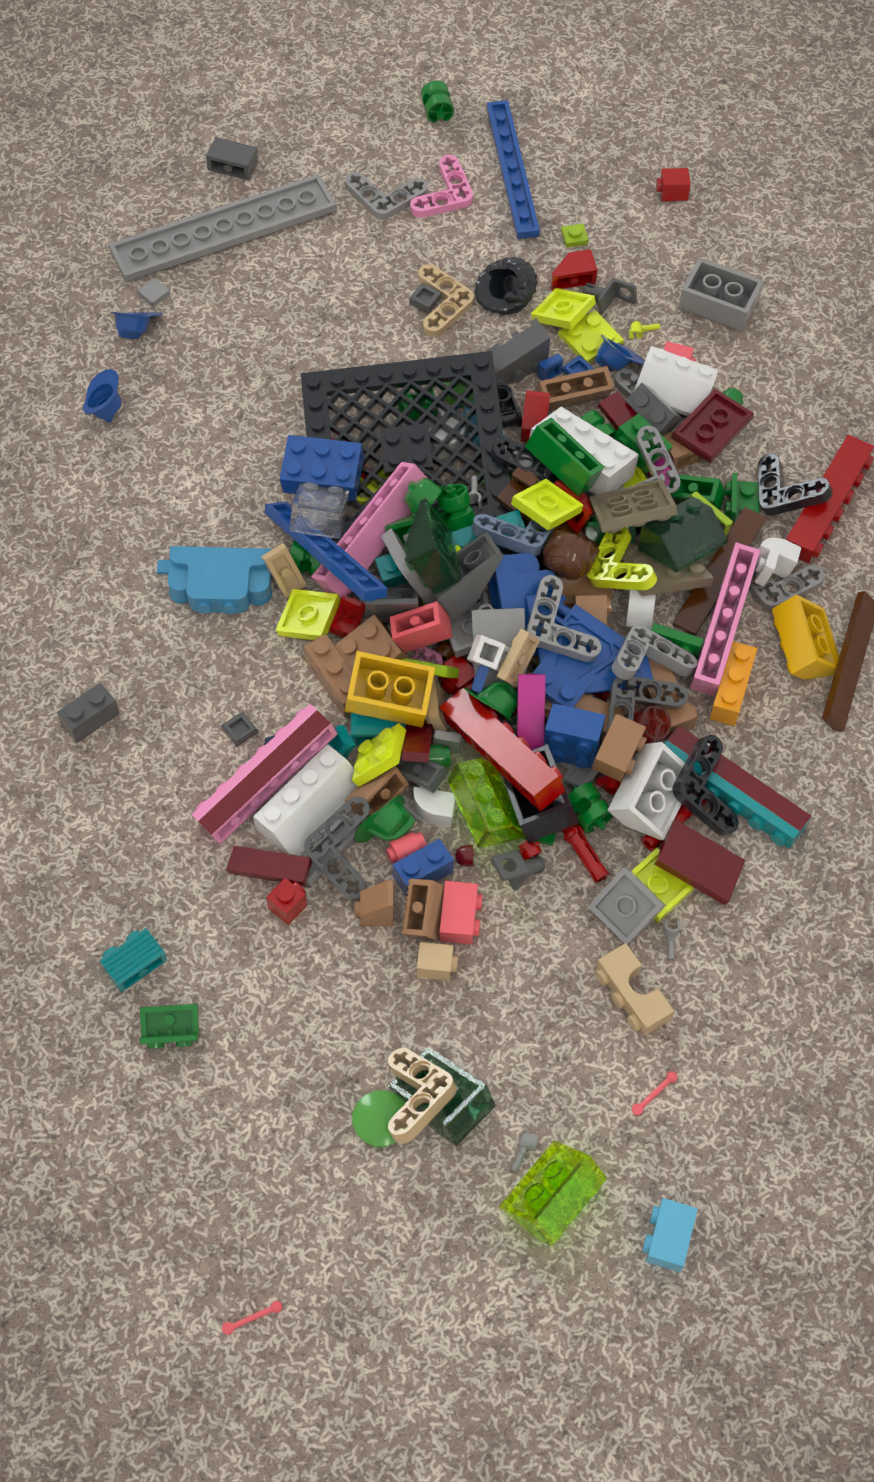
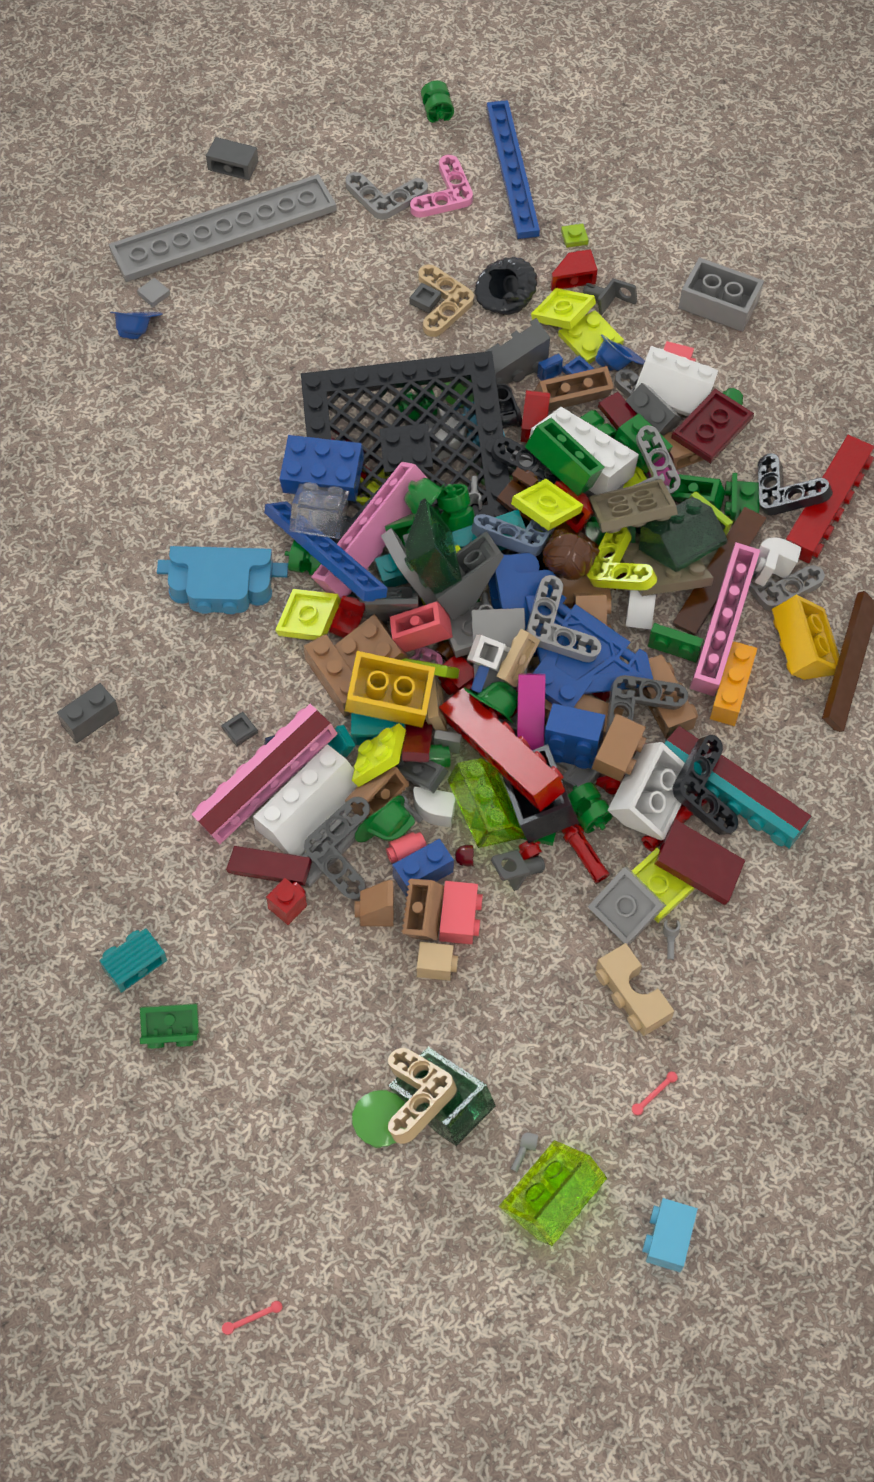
blue piece [83,369,122,423] -> none
tan plate [261,543,307,599] -> none
light grey beam [612,625,698,680] -> none
clear red wheel [626,706,671,744] -> none
neon yellow hand [629,321,660,339] -> none
red brick [656,168,691,201] -> none

